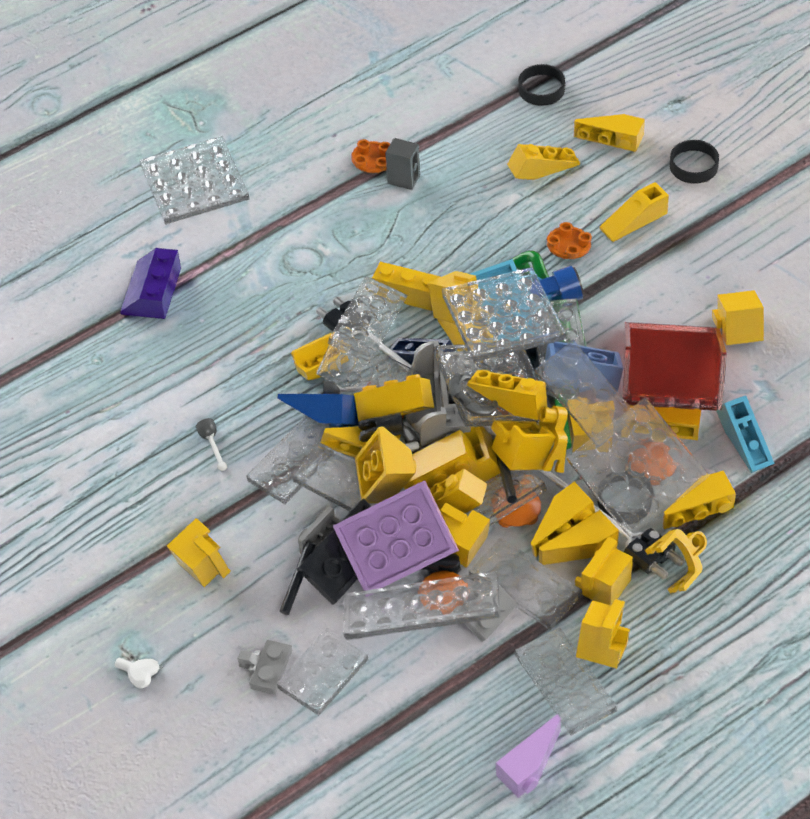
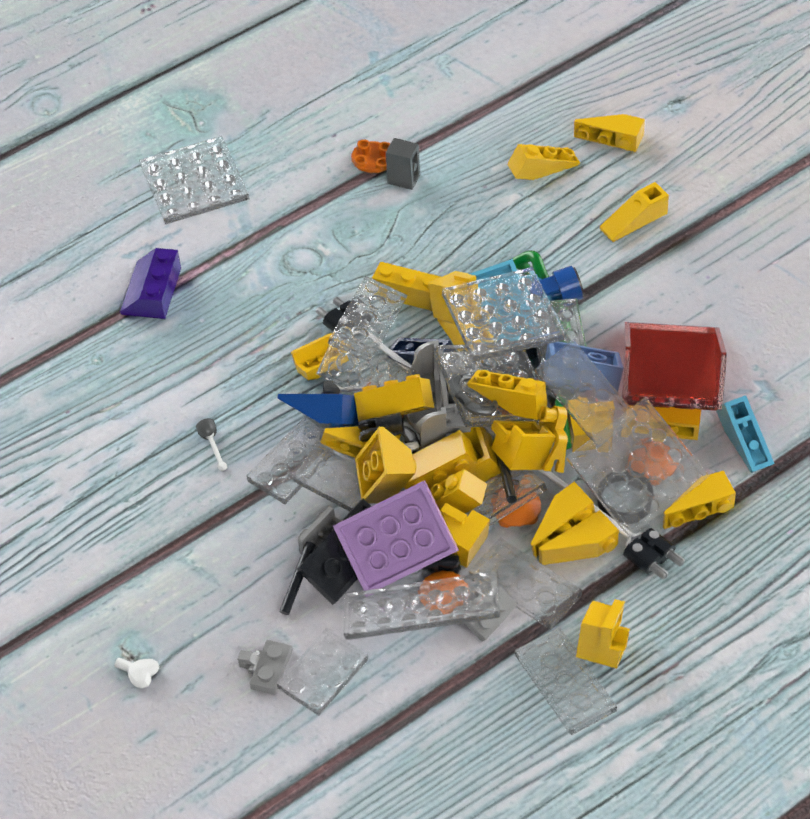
yellow plate [167,518,231,587] -> none
lavender slope [496,715,561,798] -> none
black tyre [518,64,565,106] -> none
orange dish [547,222,592,259] -> none
yellow plate [574,537,633,606] -> none
yellow piece [645,529,707,593] -> none
black tyre [670,140,719,184] -> none
yellow plate [712,290,764,345] -> none

